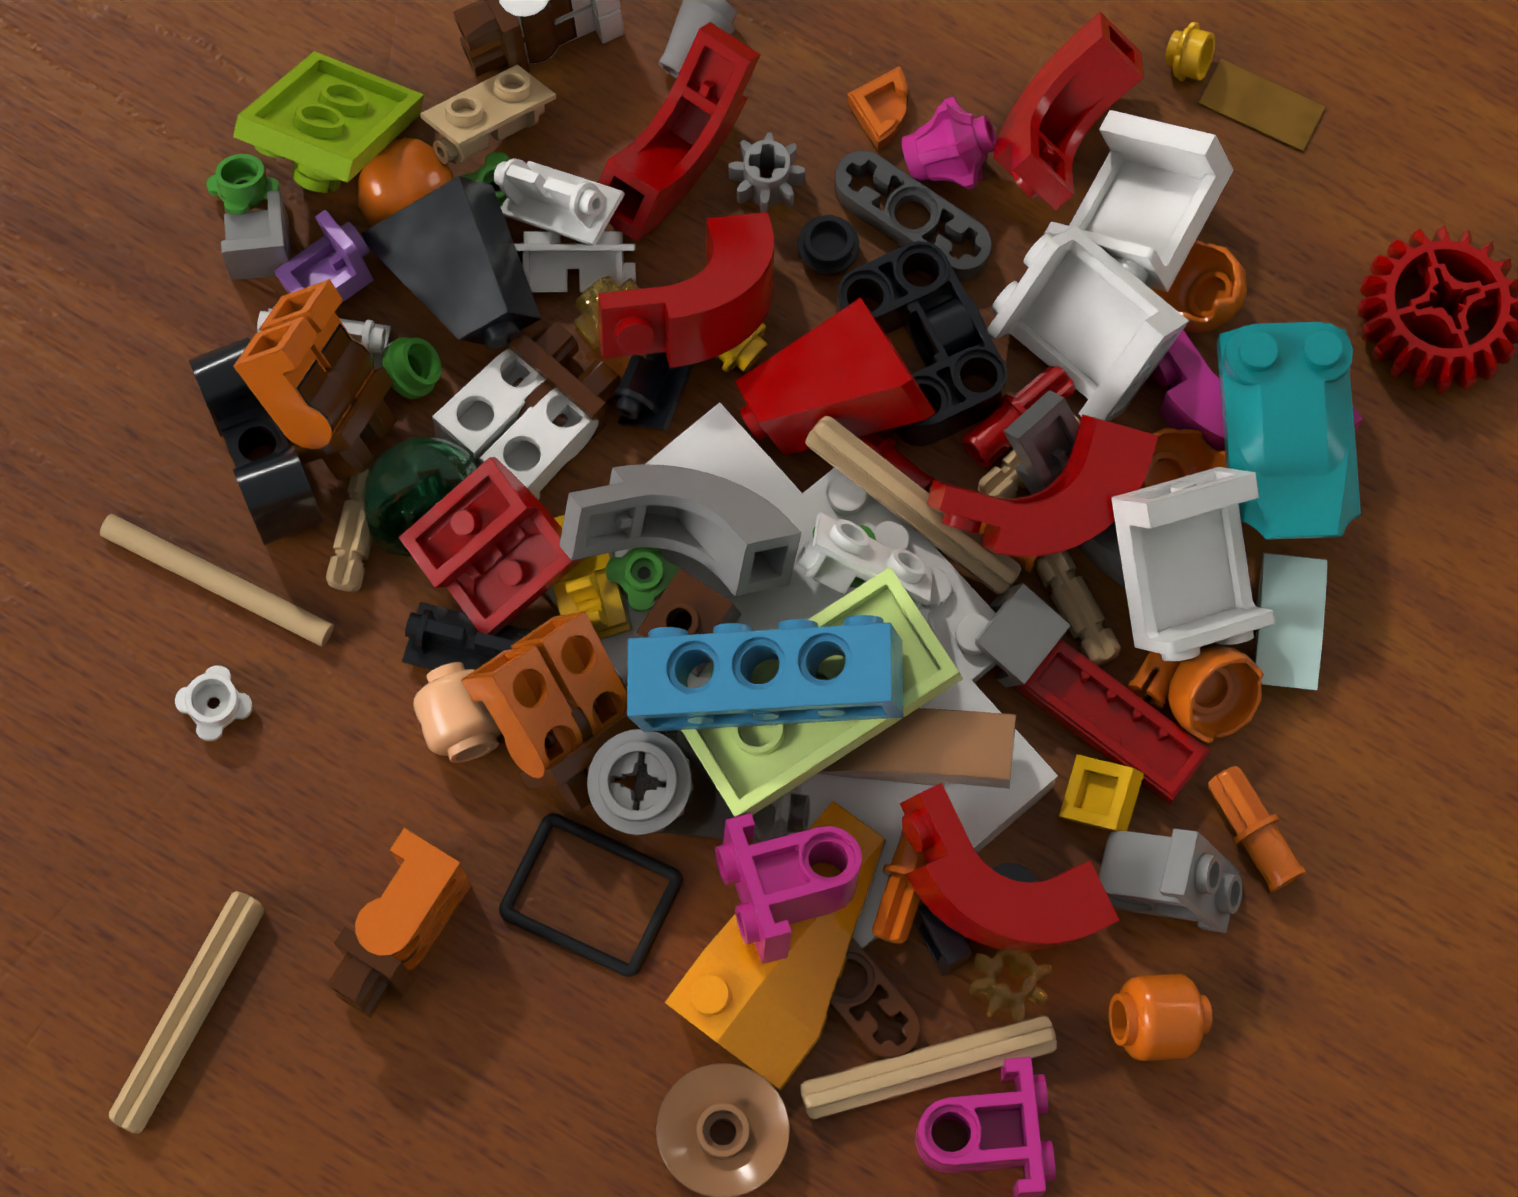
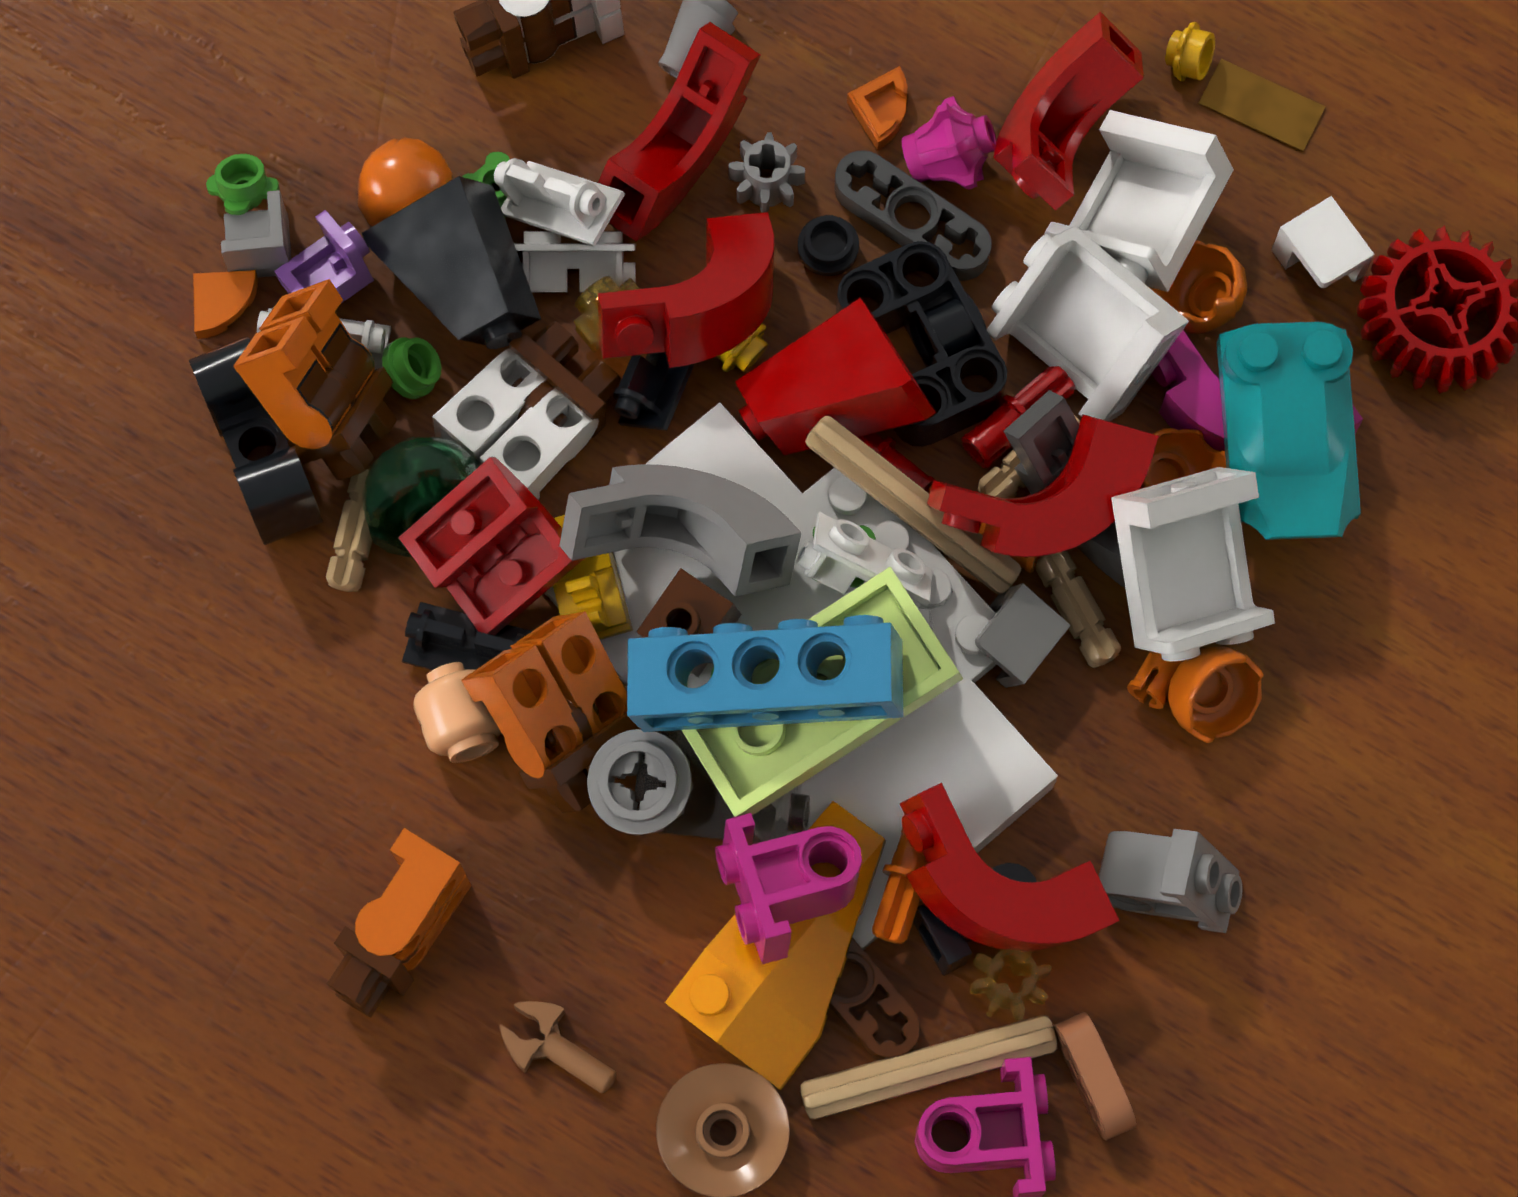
tan bar [100,513,334,647] -> none
tan axle [109,891,264,1134] -> none
white plate [175,666,252,741] -> none
lime plate [233,51,424,193] -> none
tan hinge [421,65,556,165] -> none
black piece [499,813,683,977] -> none
bright green plate [606,547,680,612] -> none
medium nougat slope [817,708,1016,789] -> none
red plate [1016,639,1211,805] -> none
yellow plate [1059,754,1144,832] -> none
orange head [1109,974,1212,1061] -> none
orange axle [1208,766,1306,893] -> none
light aqua slope [1253,553,1327,690] -> none
none -> orange tile [193,270,258,339]
none -> medium nougat bar [500,1001,616,1093]
none -> nougat beam [1054,1012,1136,1140]
none -> white panel [1271,196,1375,288]

